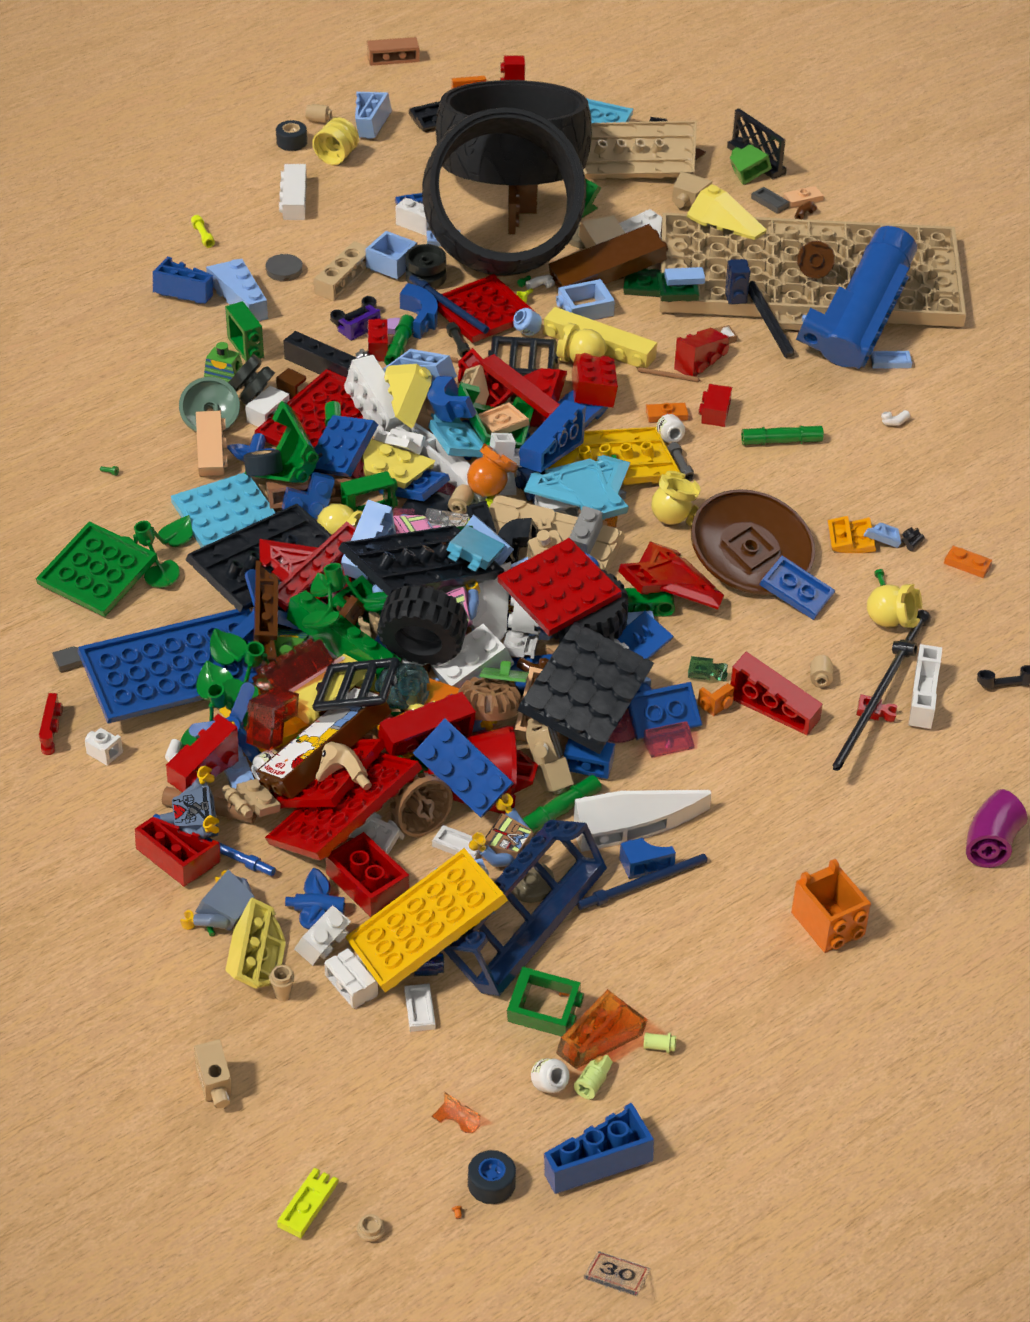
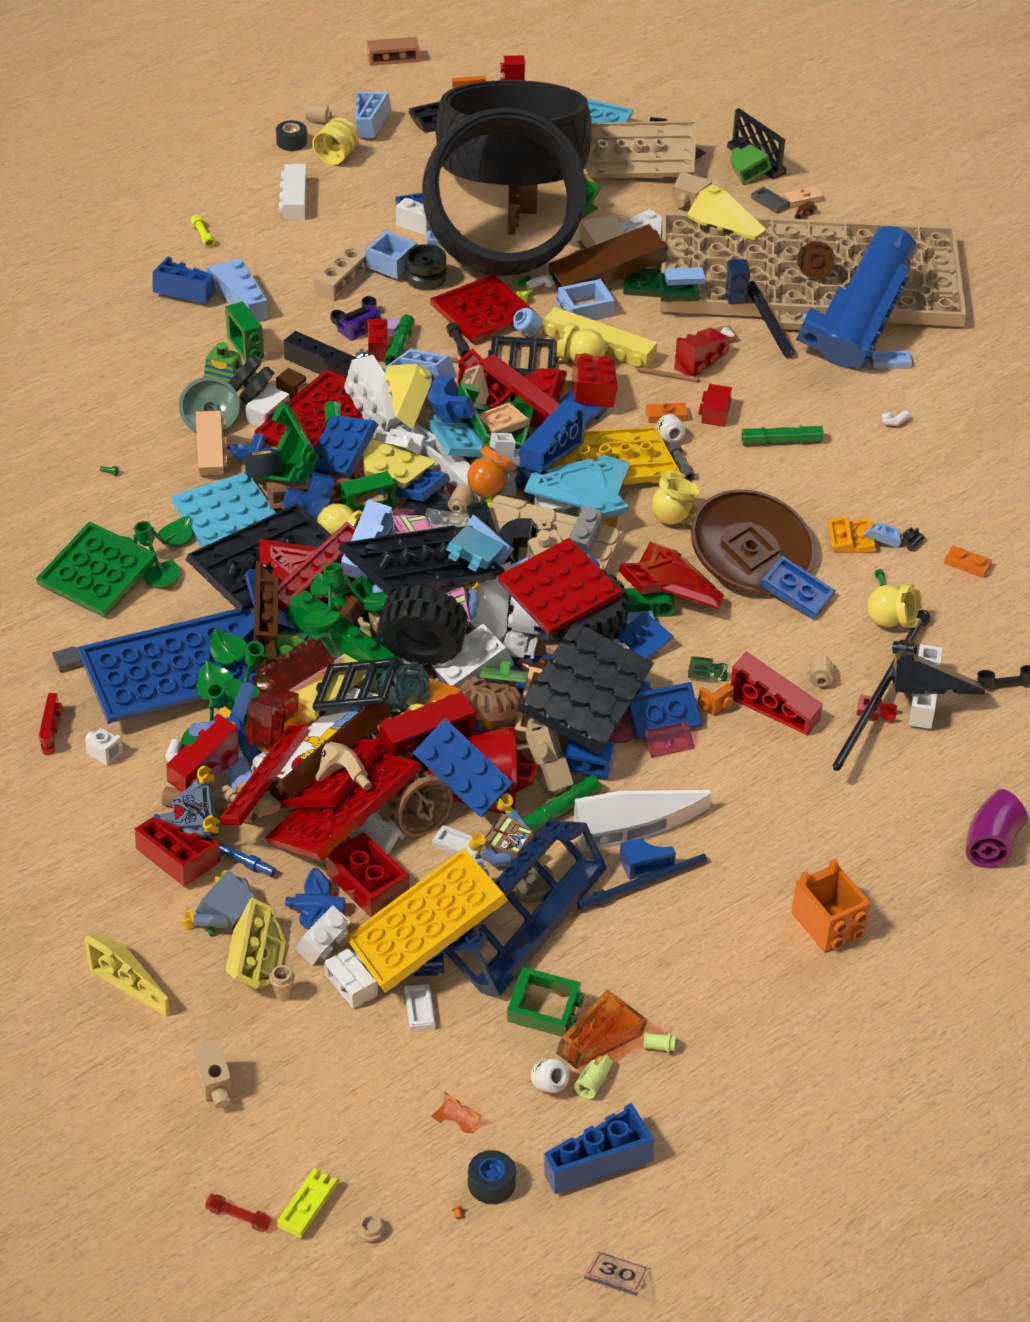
dark grey tile [265,254,303,281] -> none
blue arch [400,283,438,339] -> none
dark blue bar [409,275,490,334] -> none
none -> light yellow wedge [84,935,170,1017]
none -> clear red bar [205,1193,271,1232]
none -> red tile [219,725,310,826]
none -> black wedge [892,651,985,694]

